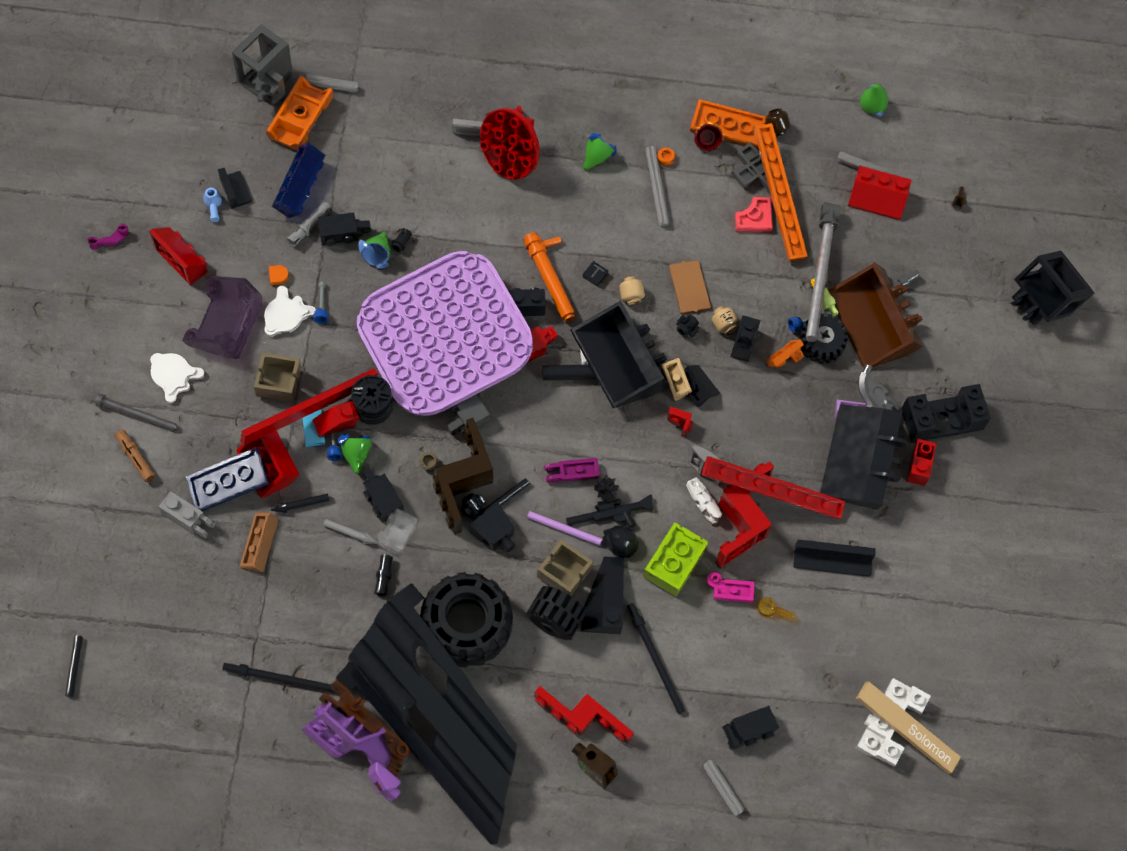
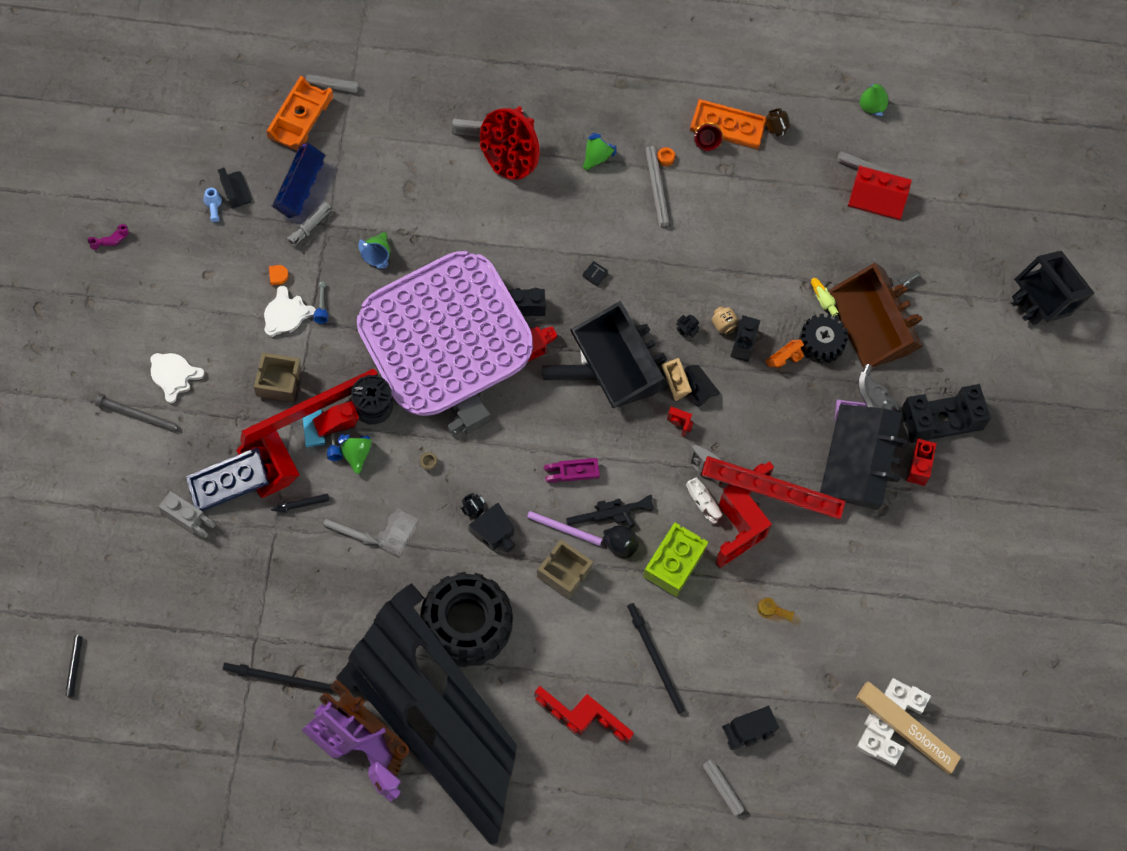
medium nougat pin [114,429,156,482] -> none
red slope [149,227,208,286] -> none
clear purple windscreen [182,276,263,359] -> none
dark grey piece [232,24,293,104] -> none
medium nougat slope [239,513,279,572] -> none
black hinge [317,212,371,246] -> none
black hinge [362,467,404,523] -> none
black pin [374,554,393,596] -> none
black pin [391,228,412,252] -> none
dark brown bracket [432,418,493,535] -> none
black bar [481,478,530,515] -> none
orange cylinder [523,232,576,322] -> none
black wheel [527,586,587,640] -> none
dark brown torso [572,742,618,789] -> none
black wedge [581,557,624,634] -> none
black gear [594,475,619,501] -> none
tan head [619,276,645,305] -> none
medium nougat piece [669,260,711,314] -> none
dark pink hinge [706,572,754,603] -> none
dark grey plate [733,142,787,193] -> none
coral tile [735,197,772,232] -> none
orange plate [754,123,808,262] -> none
blue hinge [788,310,831,333] -> none
black panel [793,539,876,577] -> none
flat silver piece [806,202,841,342] -> none
dark brown hand [951,187,965,209] -> none

